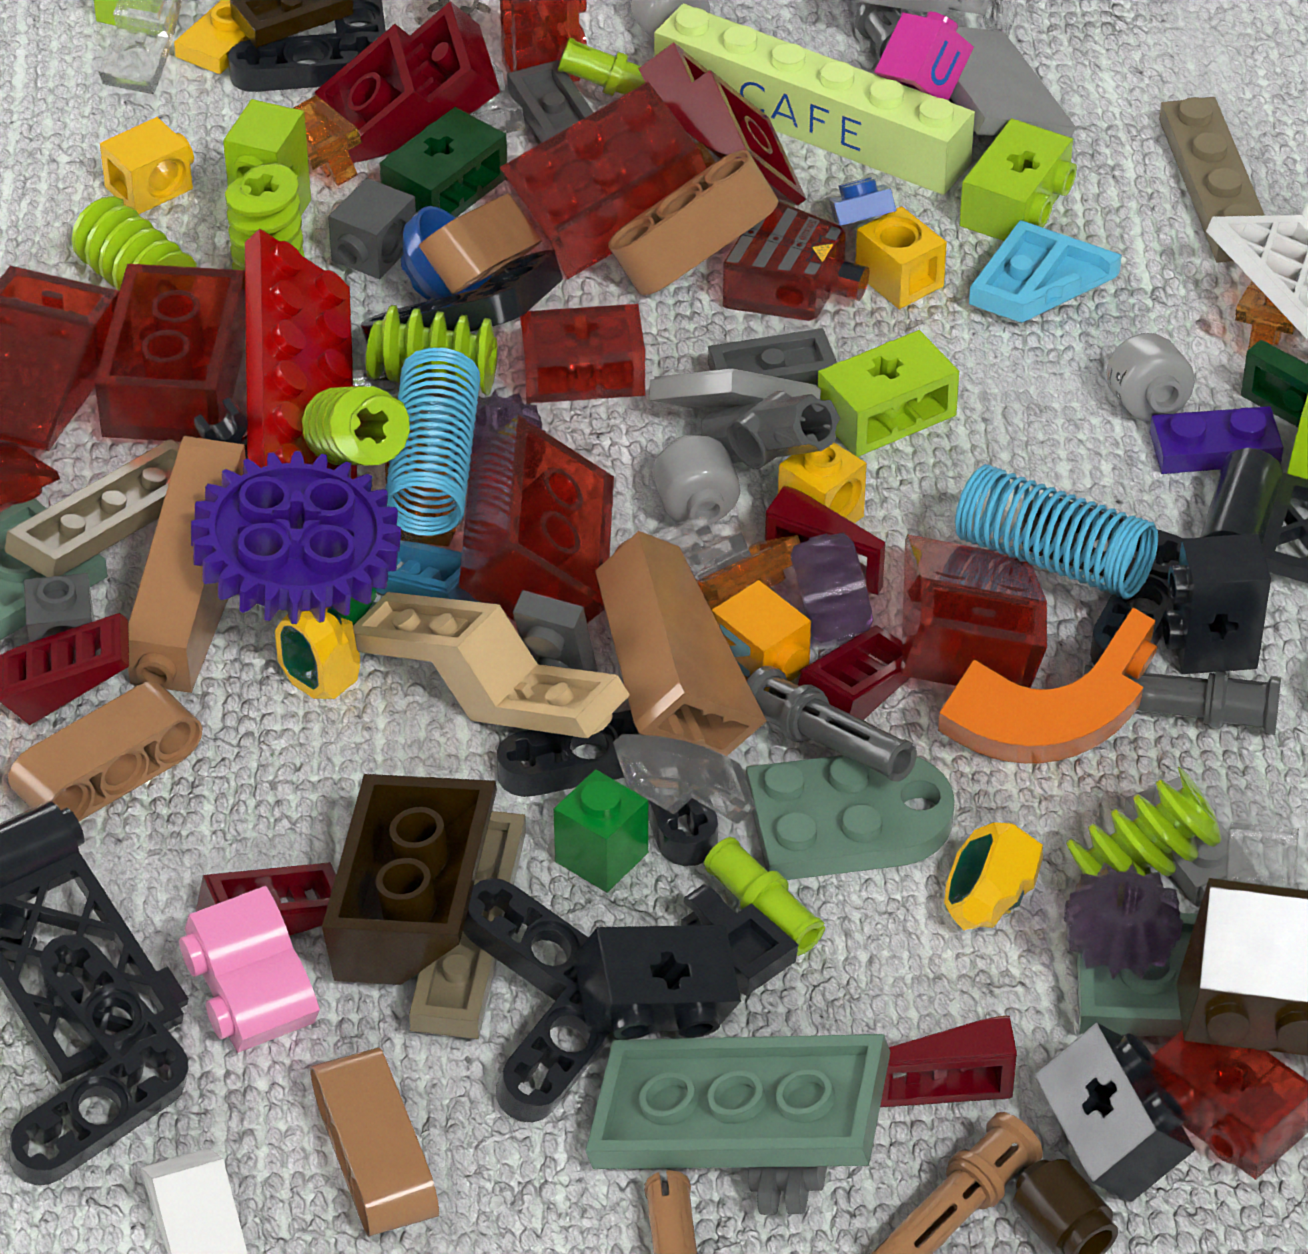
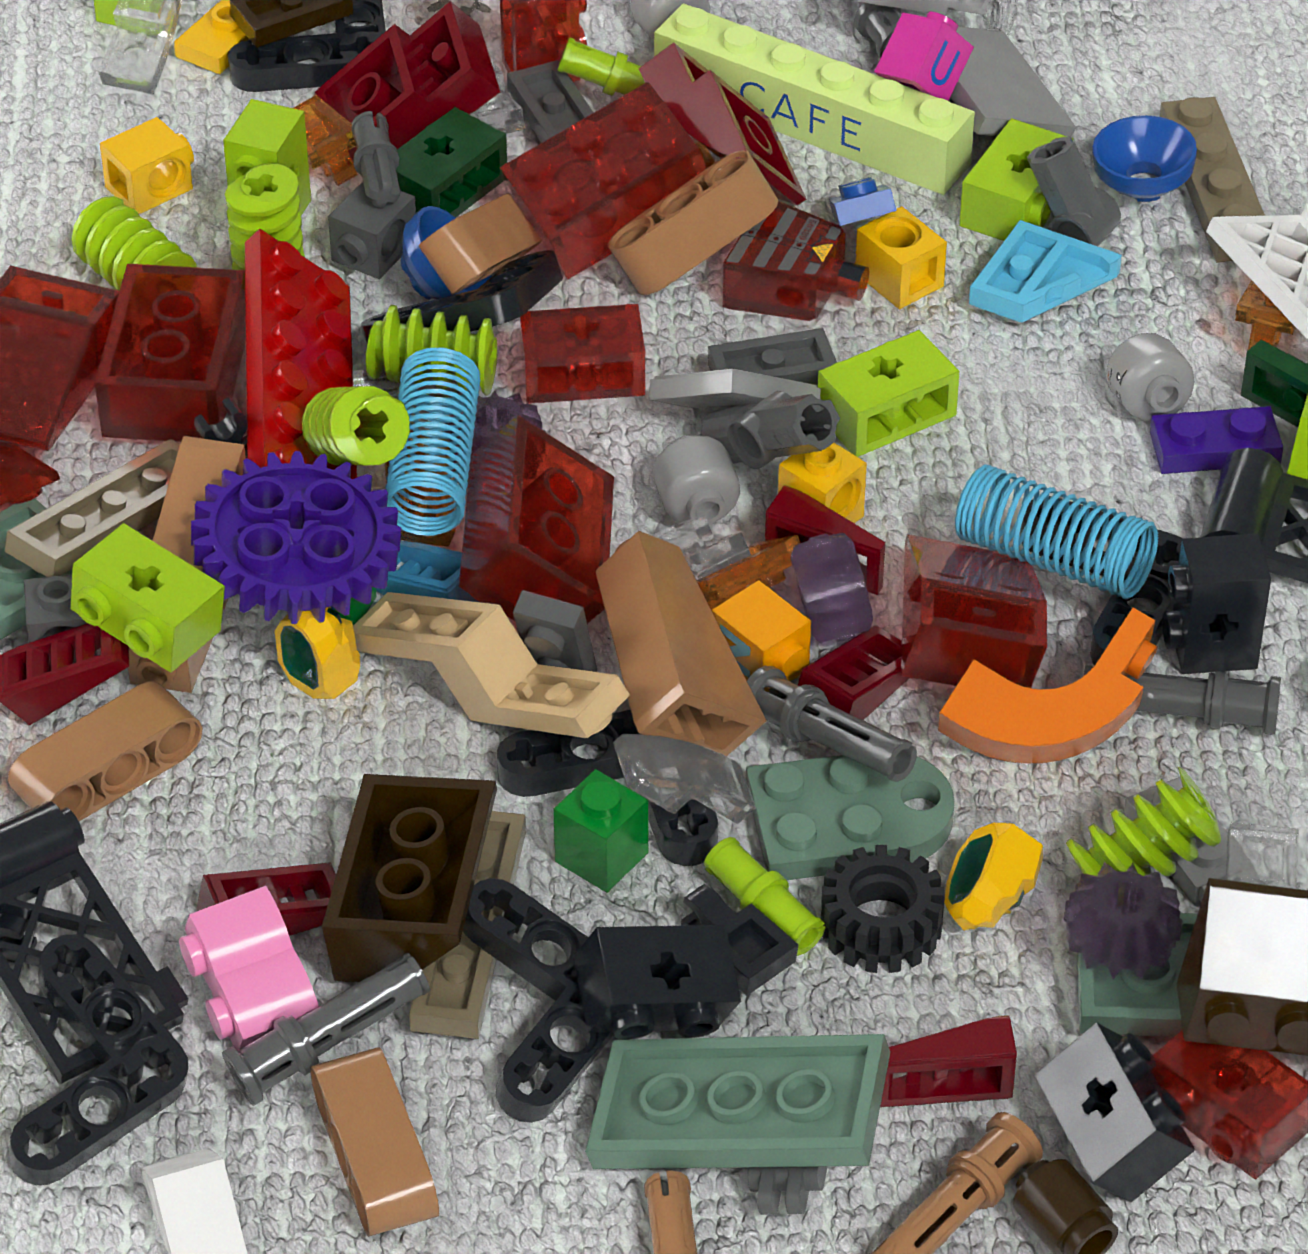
none -> lime brick [70,523,225,673]
none -> dark grey pin [222,953,431,1106]
none -> dark grey axle [351,111,400,208]
none -> black tyre [821,845,945,973]
none -> dark grey piece [1027,136,1121,246]
none -> blue piece [1092,115,1197,202]

